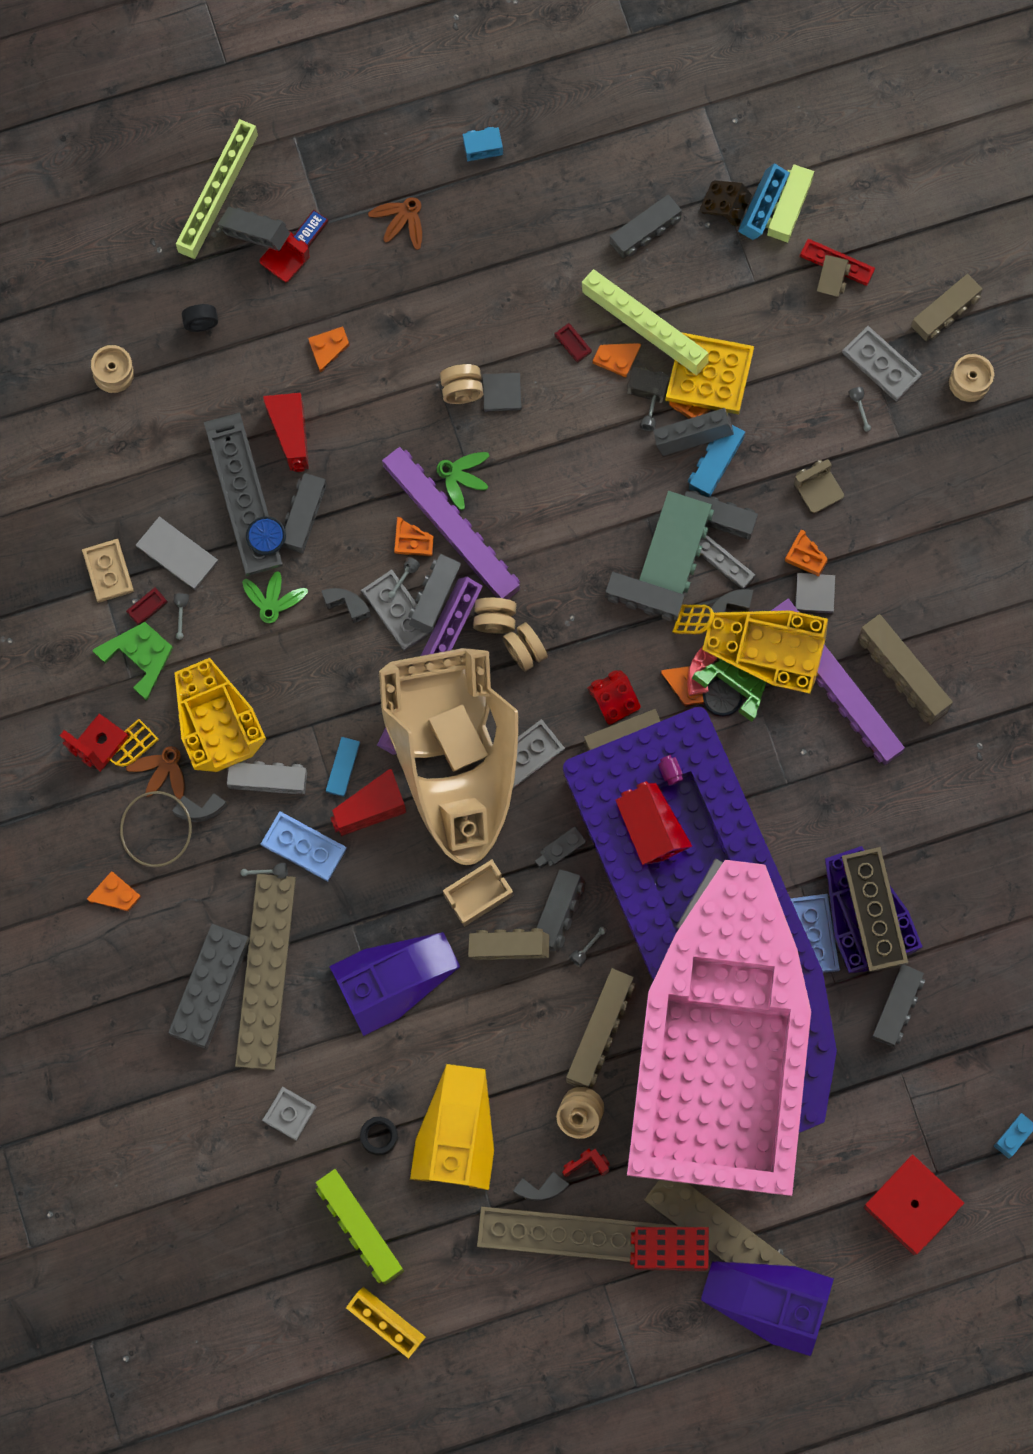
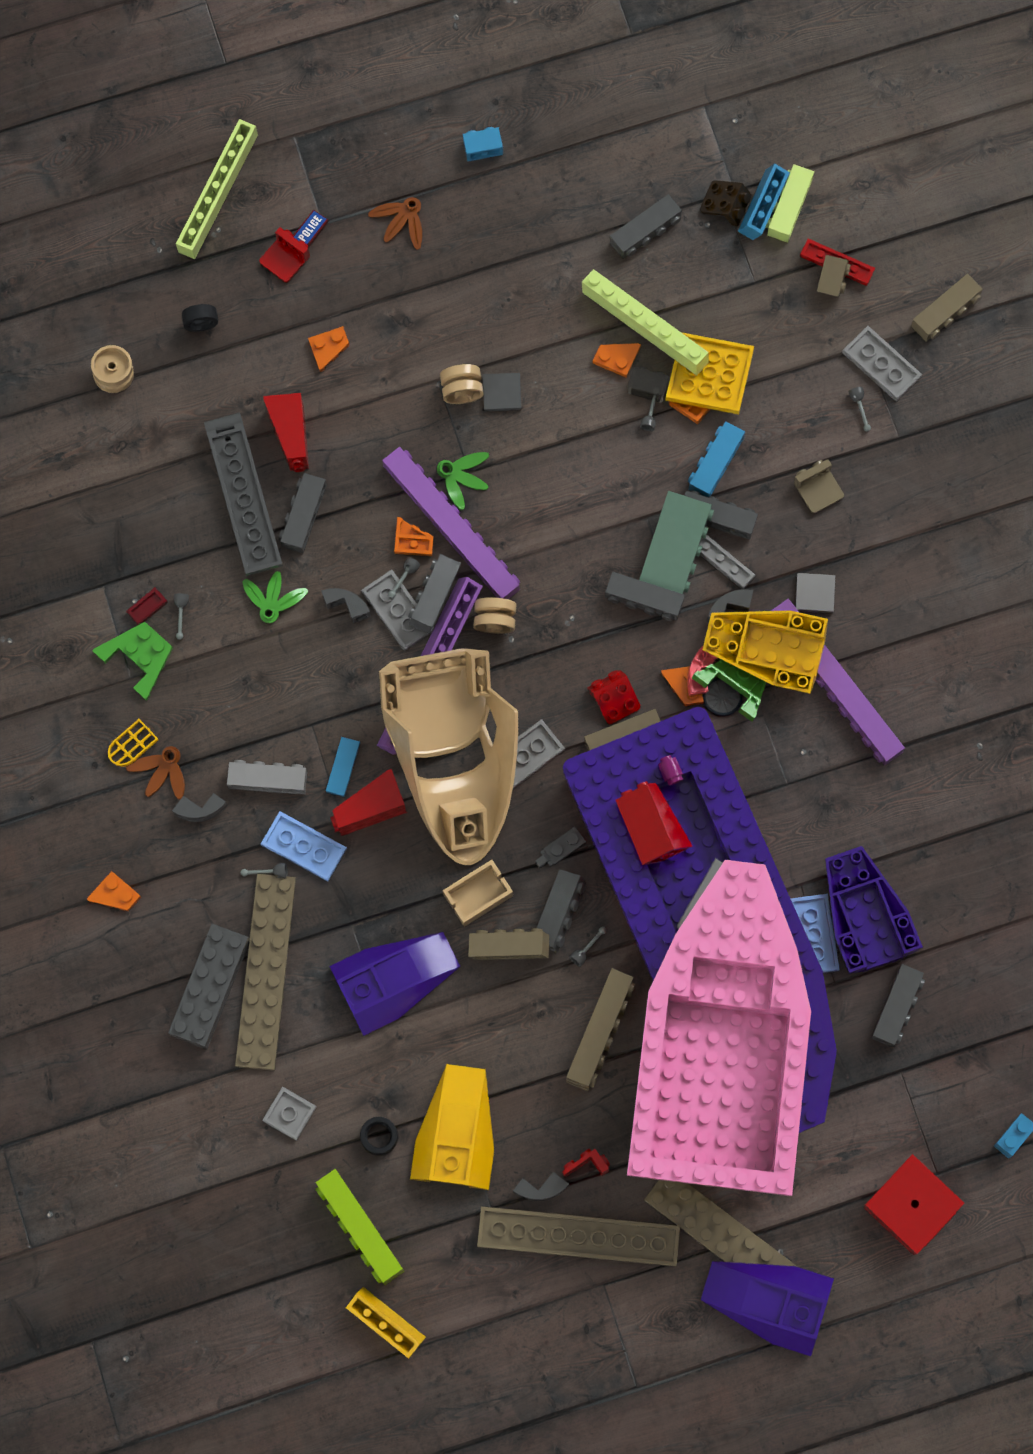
red bracket [59,713,130,772] -> none
tan tile [82,539,134,603] -> none
dark tan piece [120,791,192,867] -> none
light grey tile [136,516,219,590] -> none
yellow wedge [175,658,266,772] -> none
dark grey brick [217,207,290,251] -> none
blue wheel [246,516,286,555] -> none
tan tile [428,704,488,772] -> none
tan wheel [503,622,548,672] -> none
dark red tile [554,323,592,363] -> none
tan wheel [556,1087,604,1139] -> none
red slope [630,1227,709,1271] -> none
dark grey brick [653,408,734,456] -> none
yellow window [672,605,714,635] -> none
orange wing [785,529,828,576] -> none
dark tan brick [842,847,908,973] -> none
dark tan brick [858,614,953,725] -> none
tan wheel [949,354,994,402] -> none

